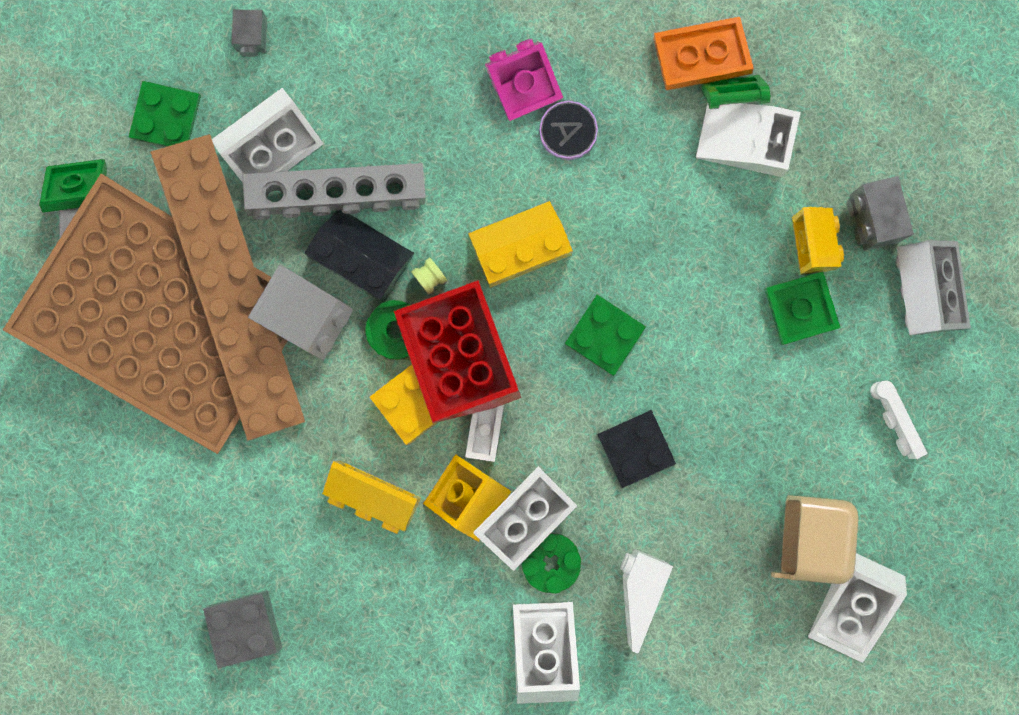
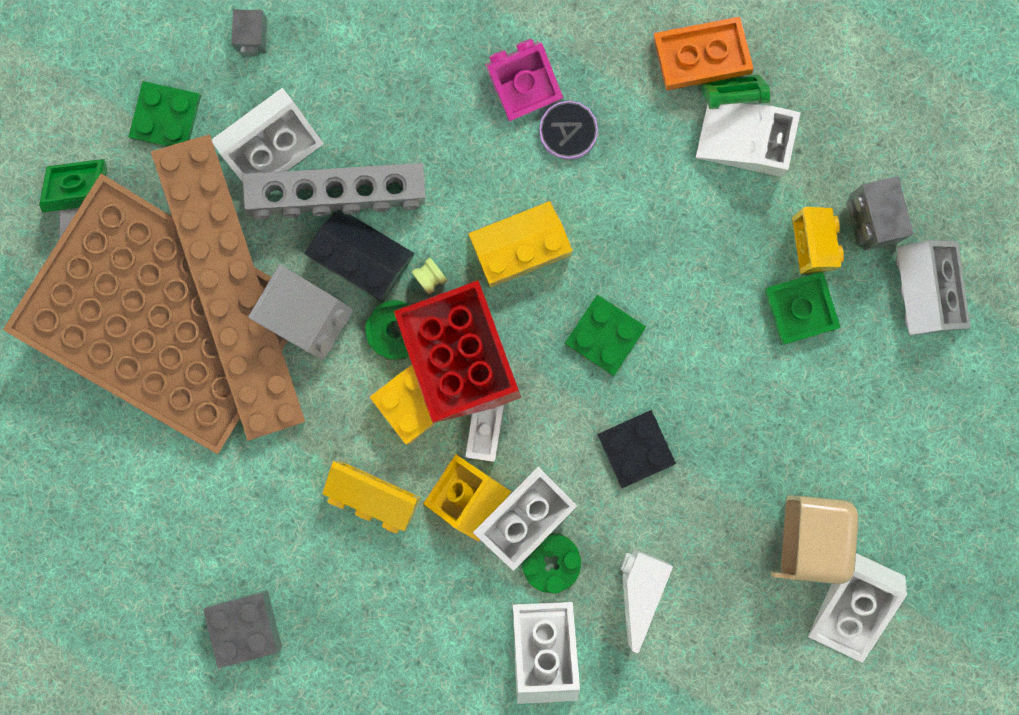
white plate [870,381,927,459] -> none

